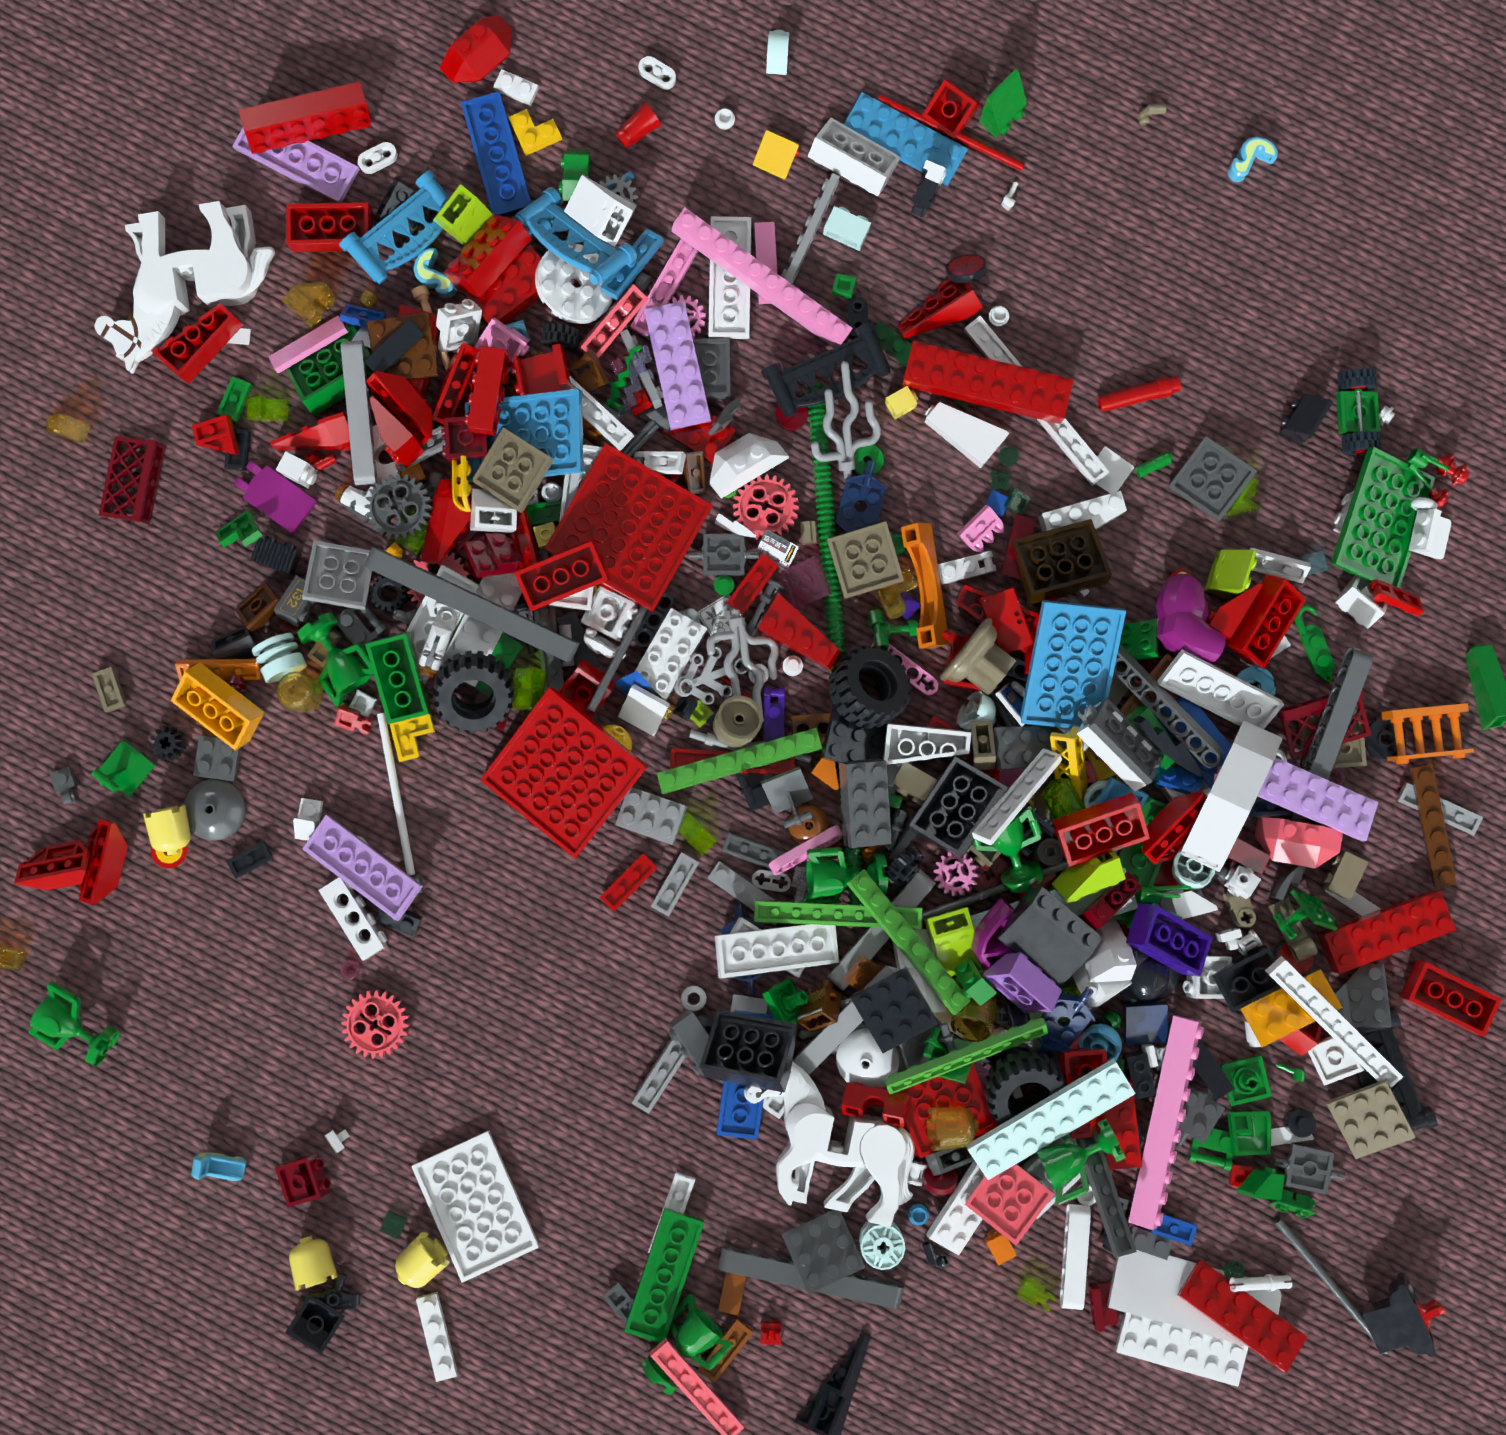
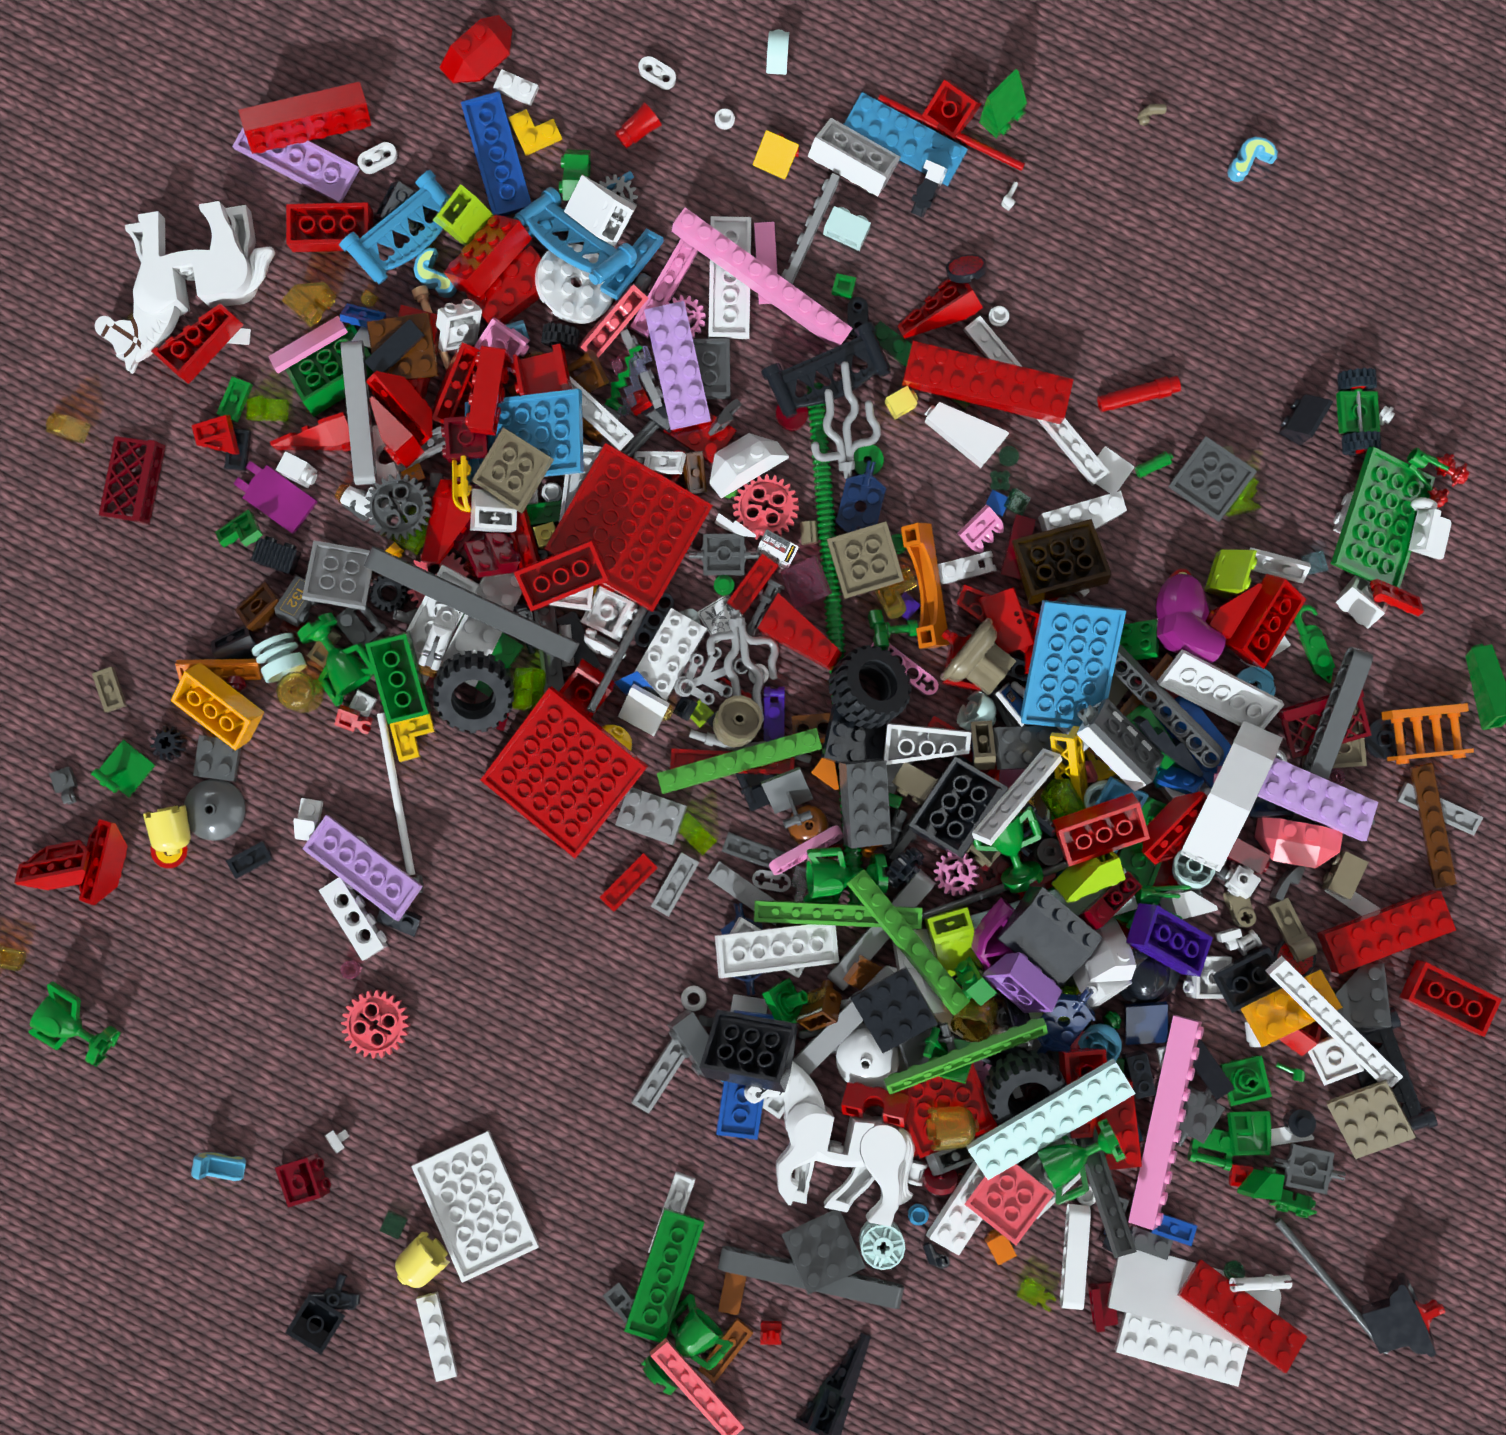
light yellow cylinder [289,1236,338,1291] -> none
red arm [304,452,337,470] -> none
white plate [783,656,803,676] -> none
white plate [1141,1043,1160,1068] -> none
green plate [1273,890,1338,940] -> none

